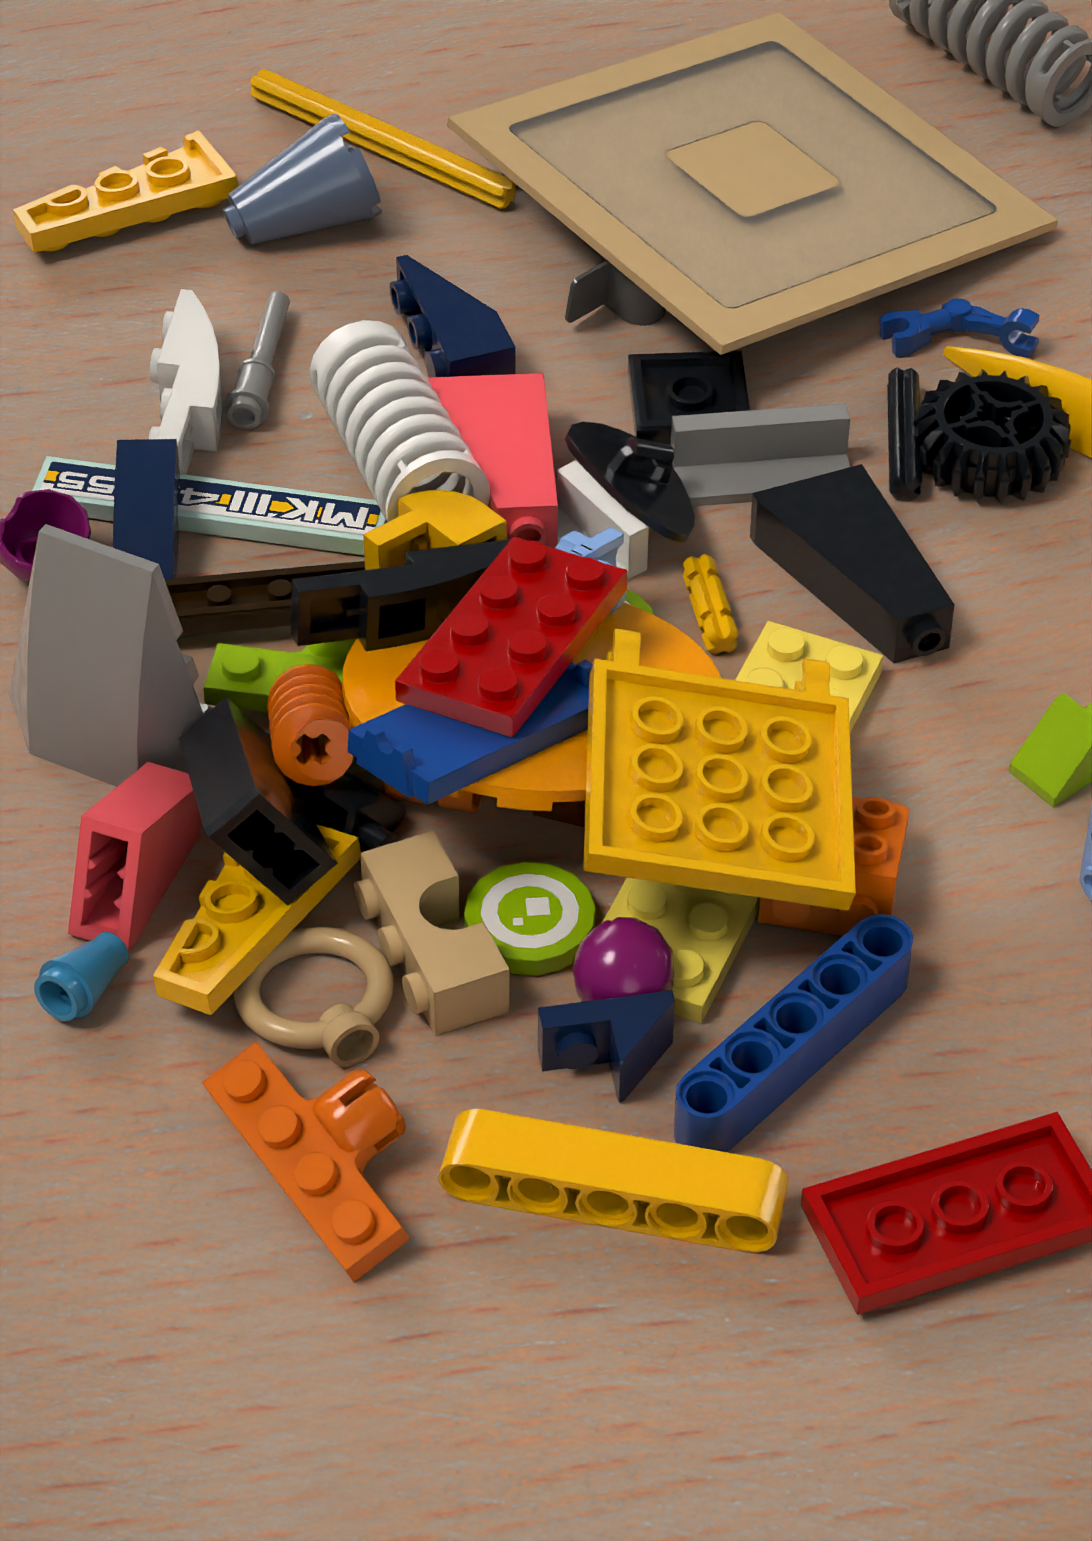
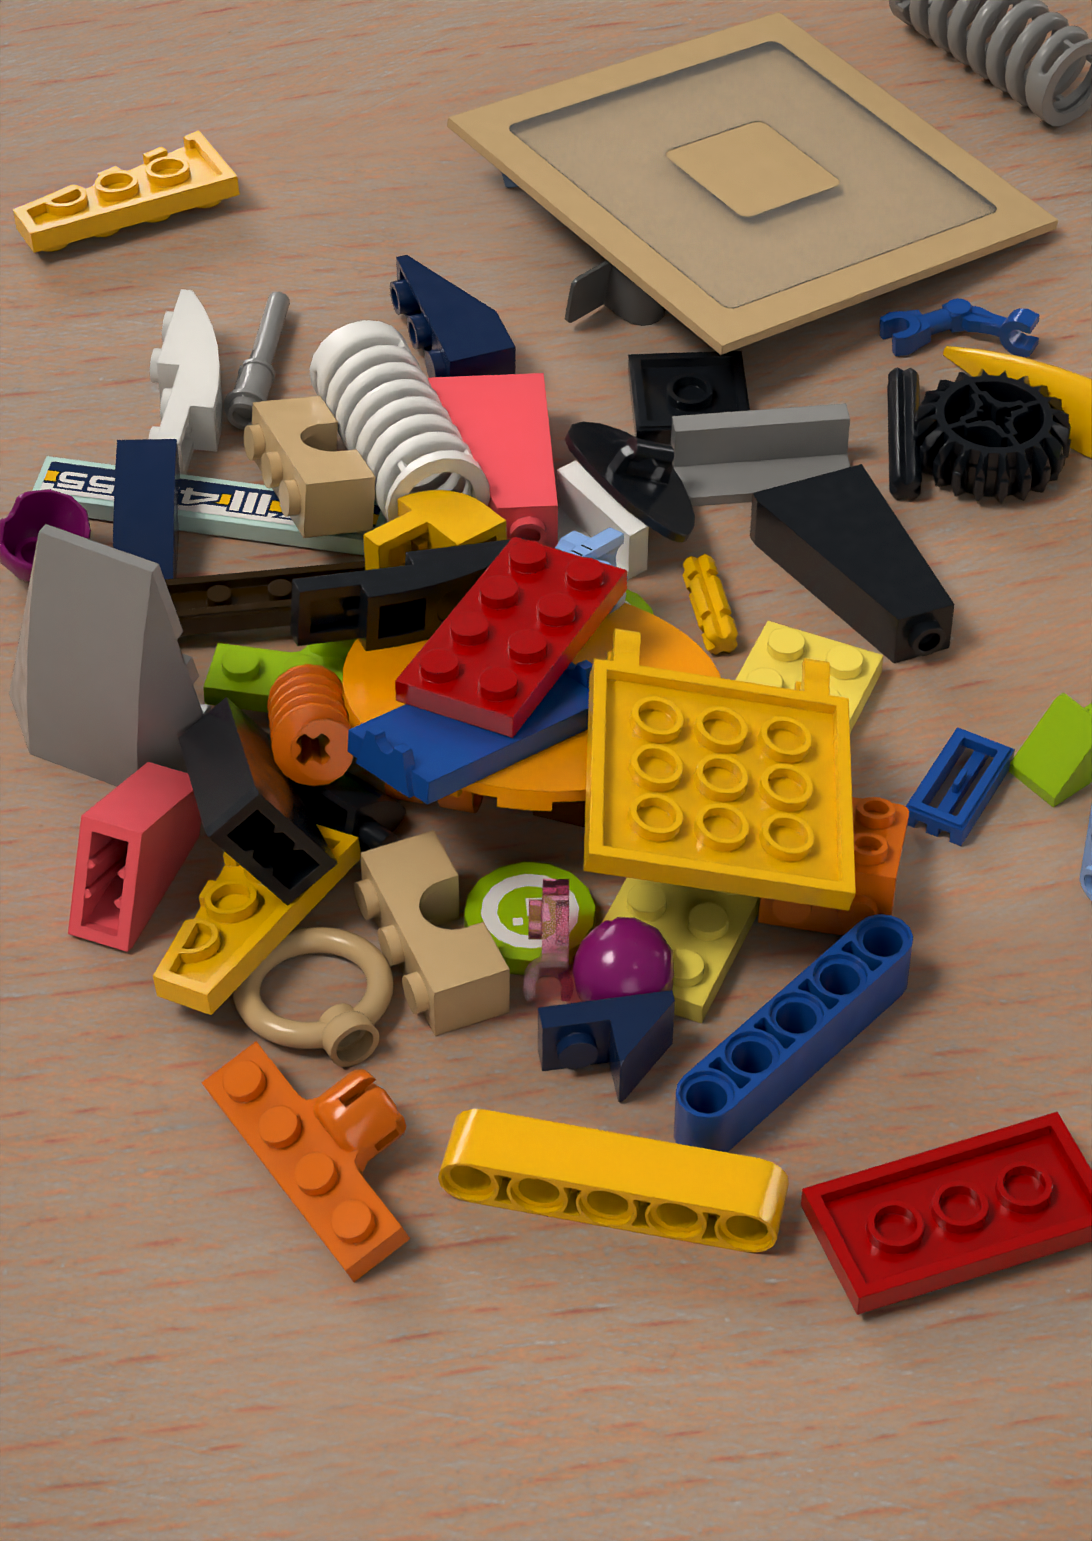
dark azure cone [34,932,129,1021] -> none
sand blue cone [222,114,382,245] -> none
yellow axle [250,69,516,209] -> none
none -> tan arch [244,396,376,538]
none -> clear pink plate [523,879,574,1001]
none -> blue tile [905,727,1015,846]

